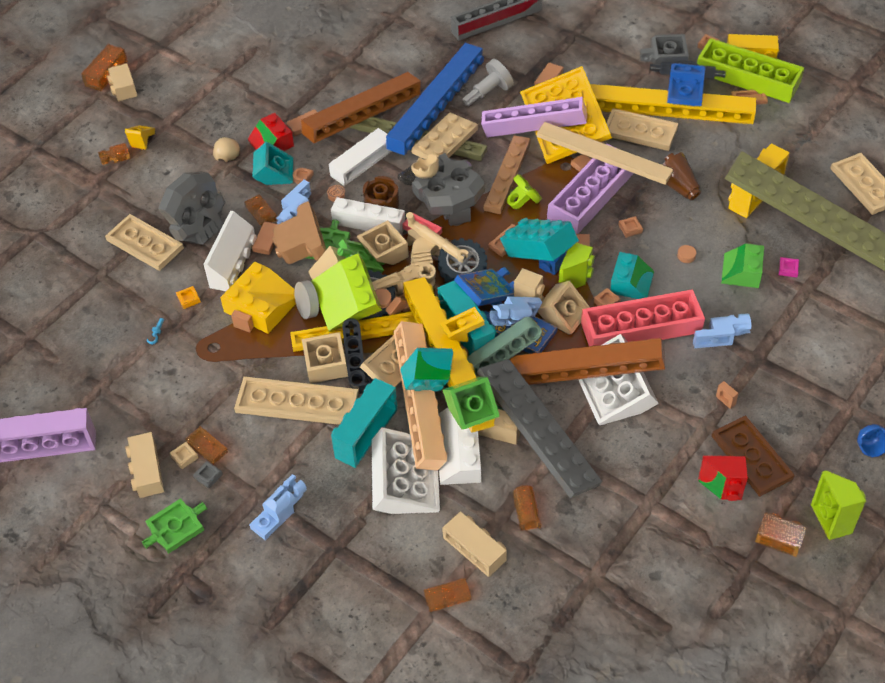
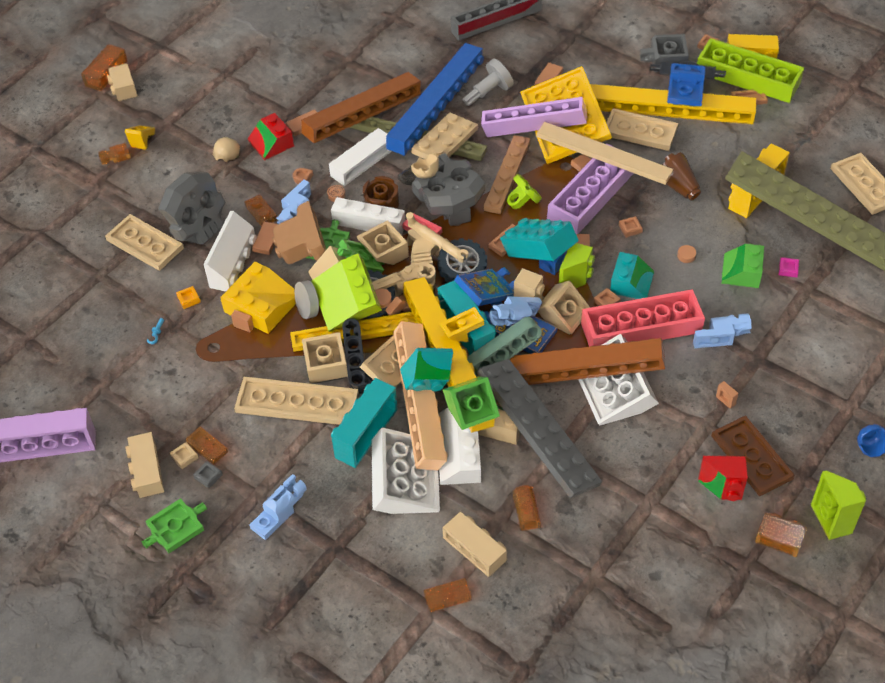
teal slope [253,141,293,185] -> none

